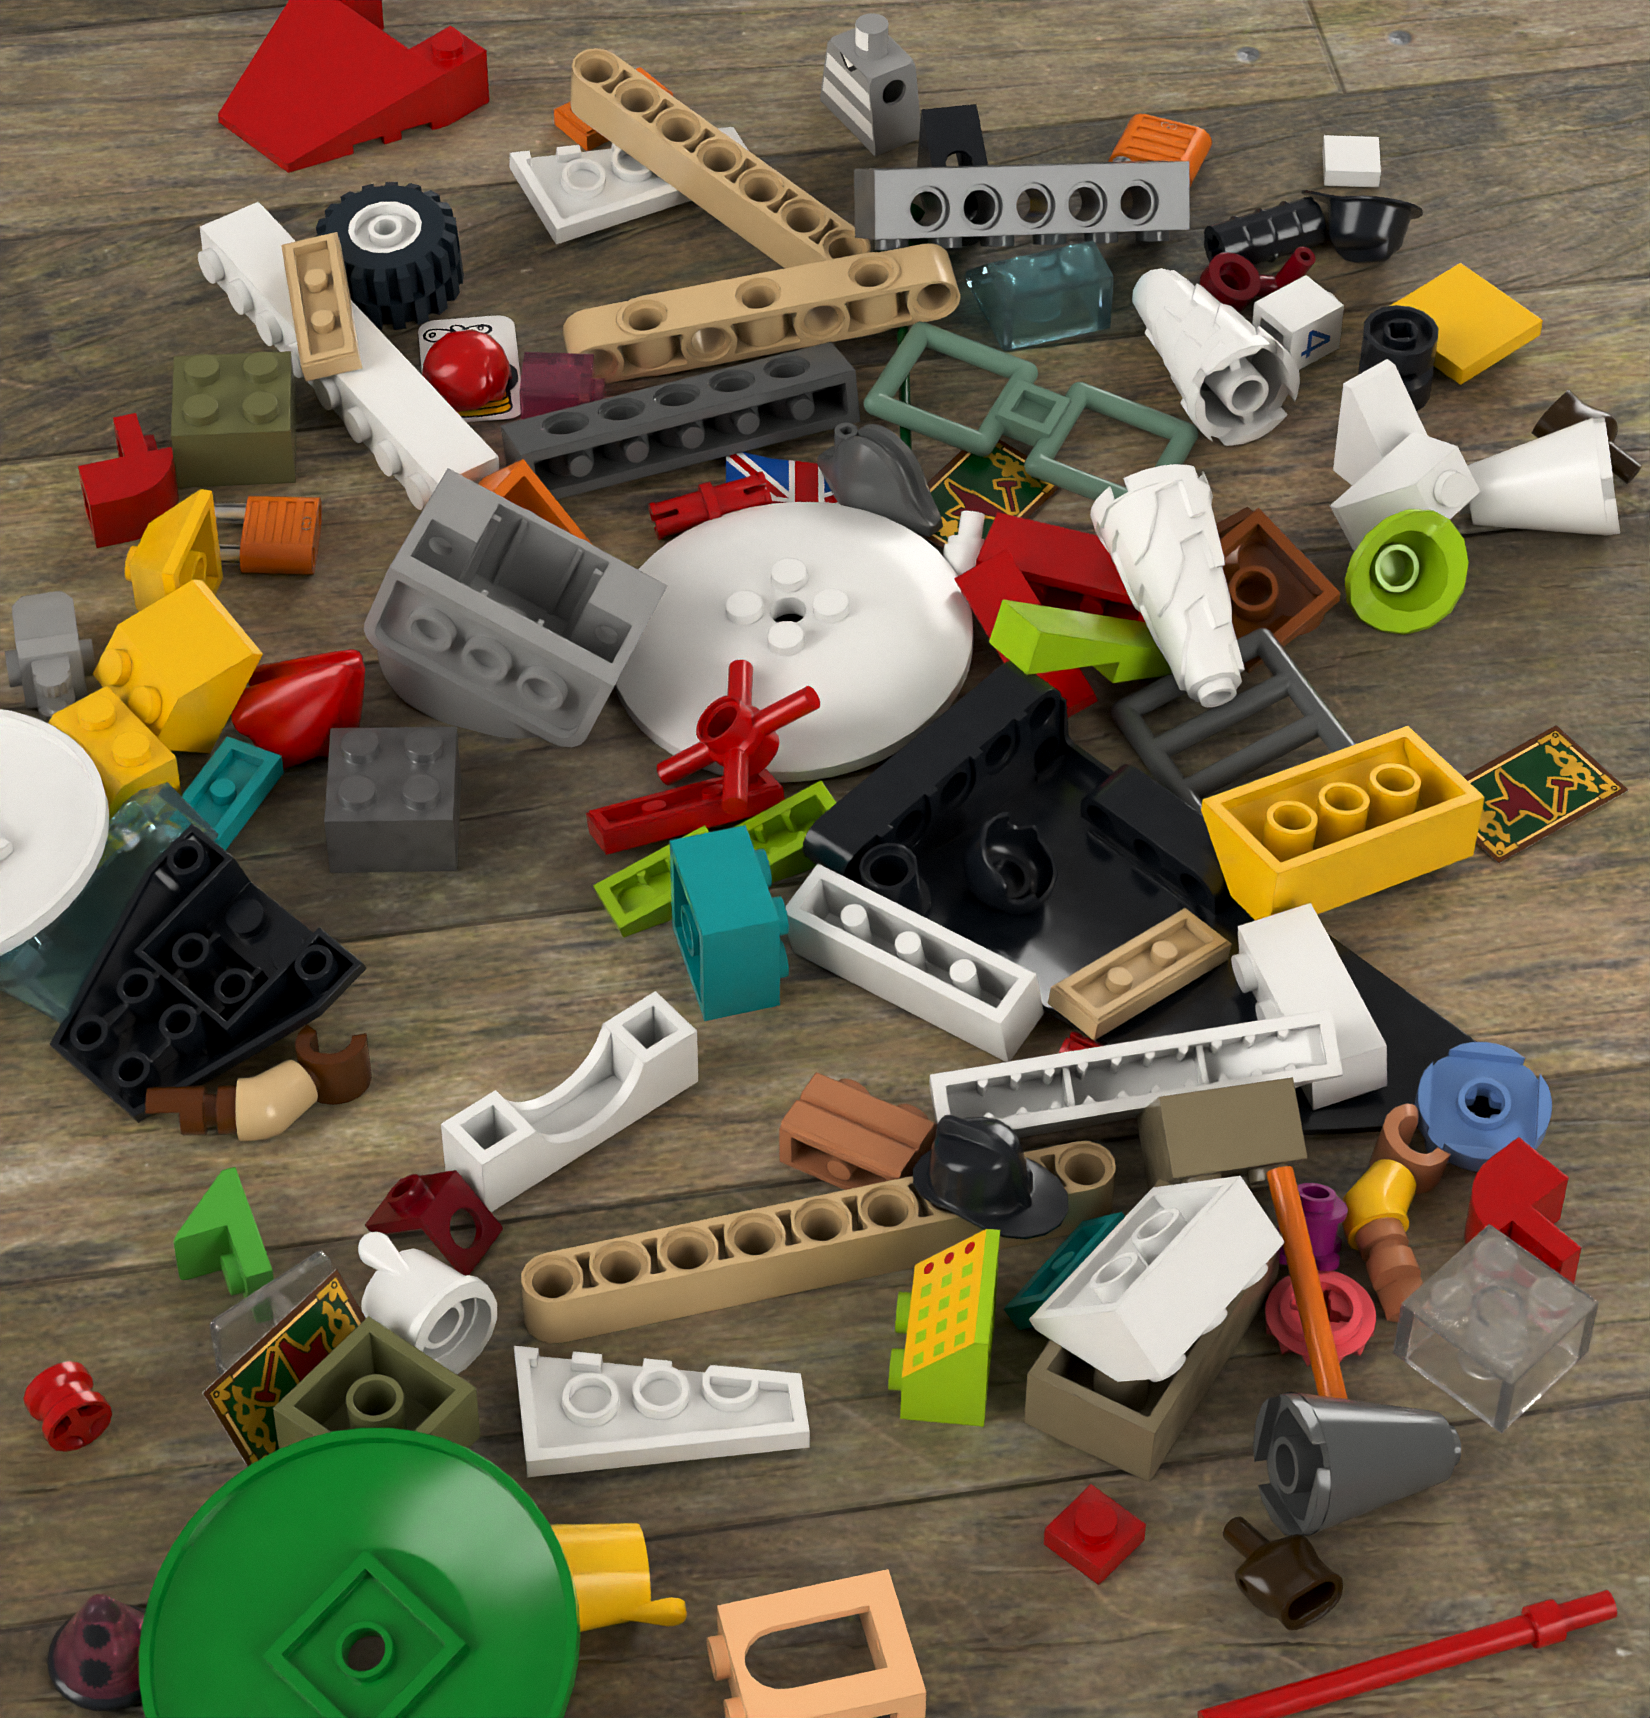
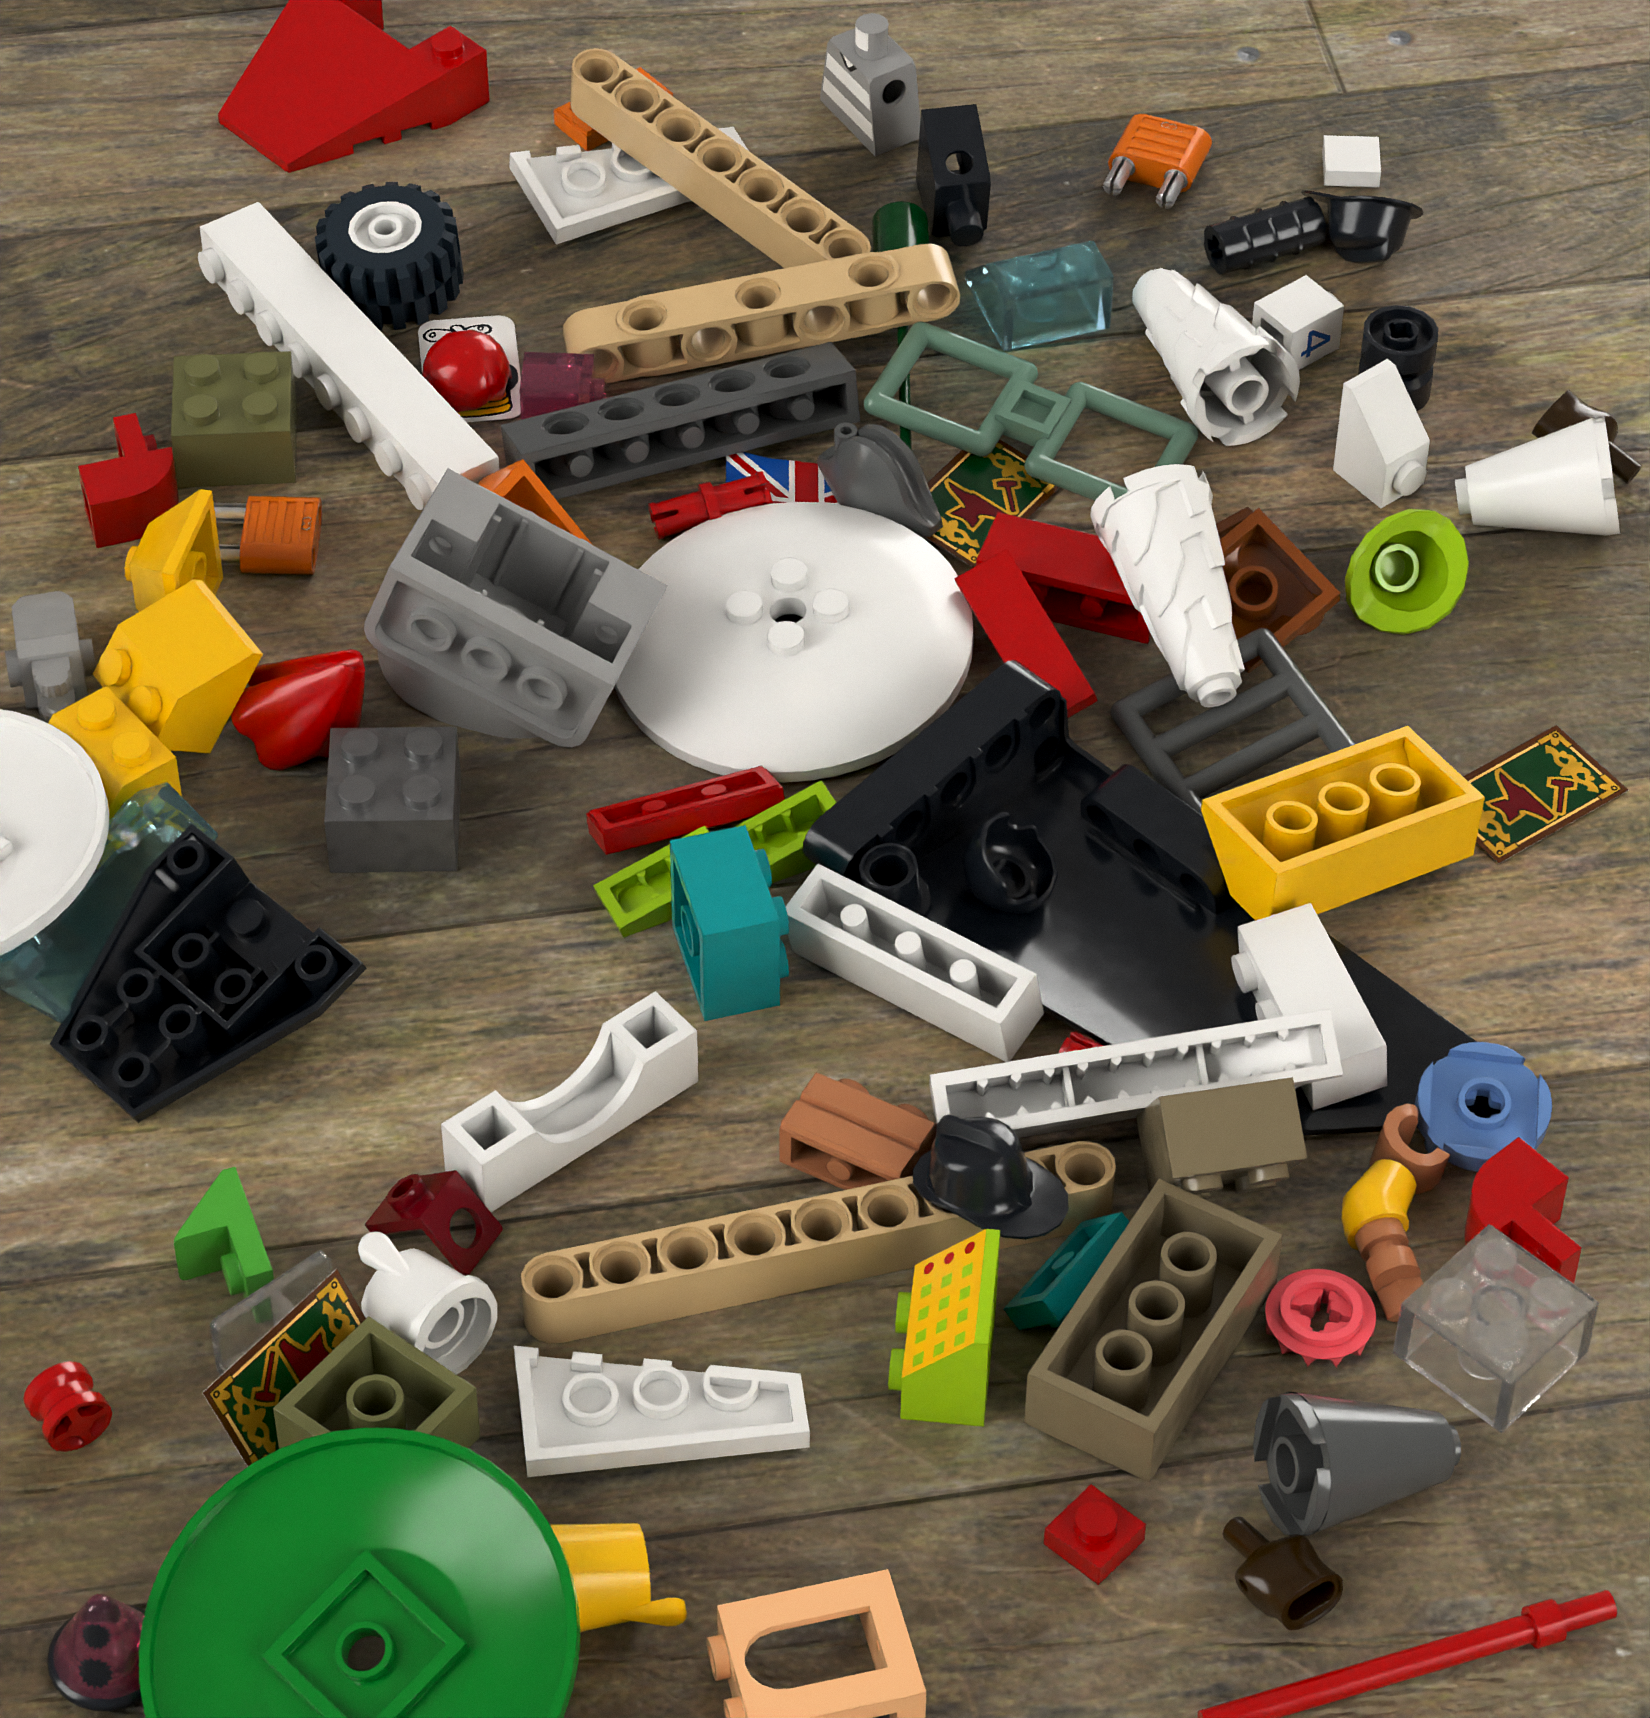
reddish brown piece [145,1024,372,1142] -> none
teal plate [163,736,284,851] -> none
tan tile [281,232,363,381] -> none
red bar [657,660,820,815] -> none
brick [854,160,1190,250] -> none
white cylinder [943,511,985,576] -> none
lime slope [989,599,1172,683] -> none
white slope [1029,1176,1285,1382] -> none
tan tile [1048,908,1232,1041] -> none
dark red plate [1200,247,1316,312] -> none
orange bar [1266,1166,1348,1399] -> none
magenta brick [1277,1183,1348,1271] -> none
white slope [1330,431,1481,551] -> none
yellow tile [1390,263,1543,385] -> none

